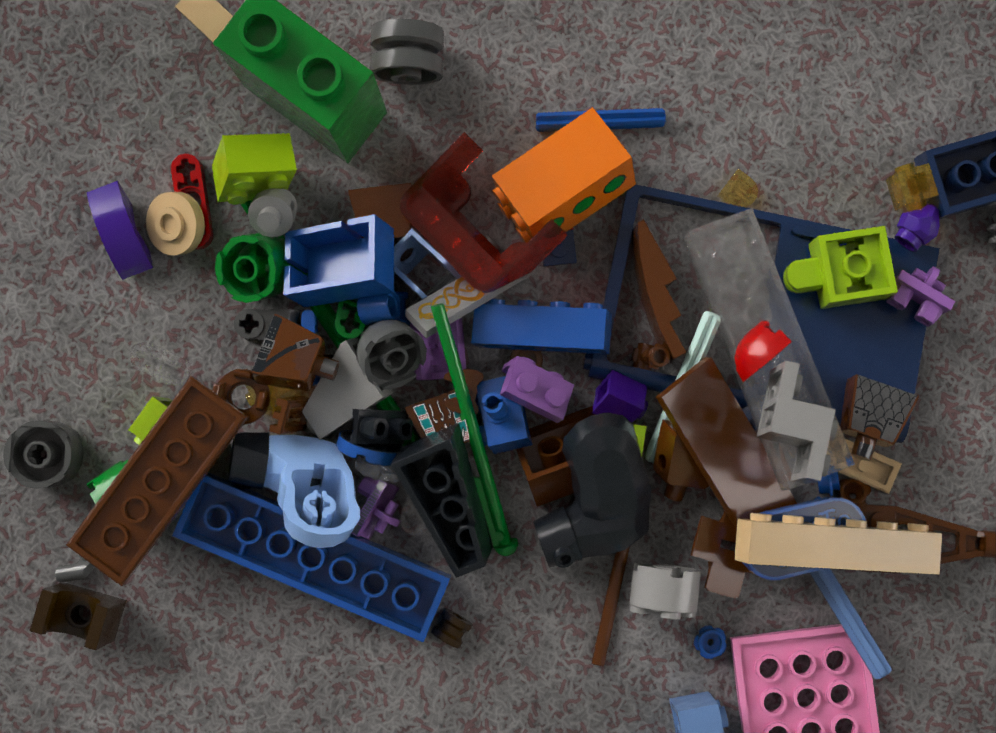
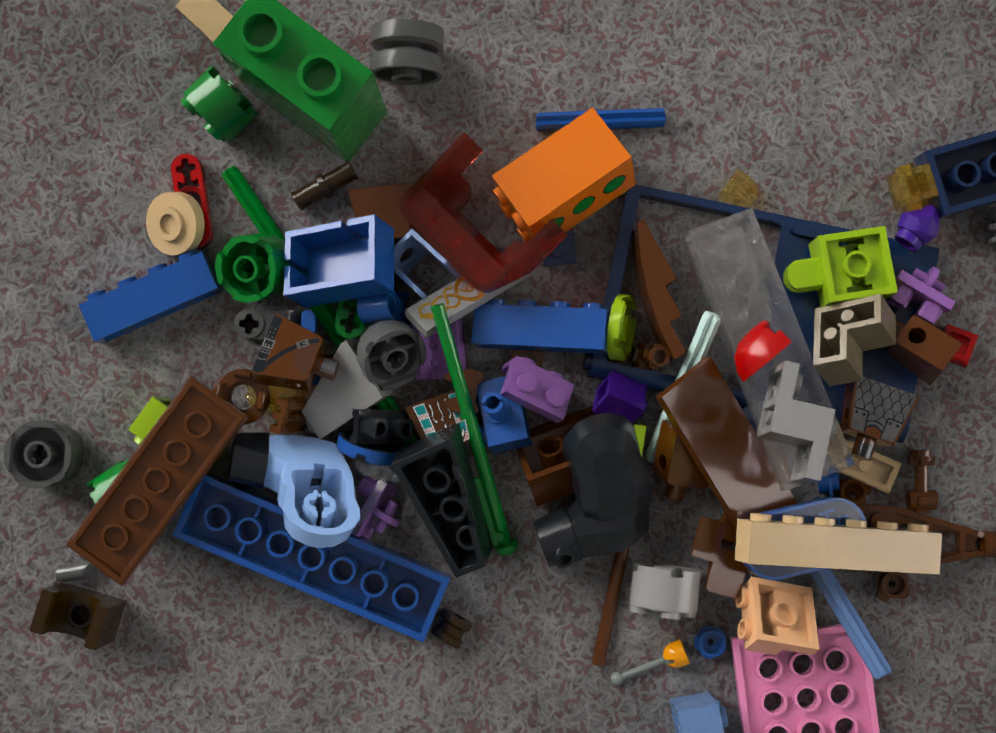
dark purple brick [87,180,153,280] -> none
lime brick [212,133,297,205] -> none
light grey piece [248,188,298,237] -> none
none -> blue brick [79,250,224,344]
none -> green brick [180,65,259,142]
none -> dark brown pin [291,160,359,211]
none -> lime tile [607,294,637,361]
none -> hinge [610,639,690,685]
none -> light nougat plate [735,577,819,655]
none -> dark tan brick [813,294,896,387]
none -> reddish brown plate [874,572,910,601]
none -> reddish brown torso [887,315,962,386]
none -> reddish brown bar [905,450,938,513]
none -> red tile [943,323,979,368]

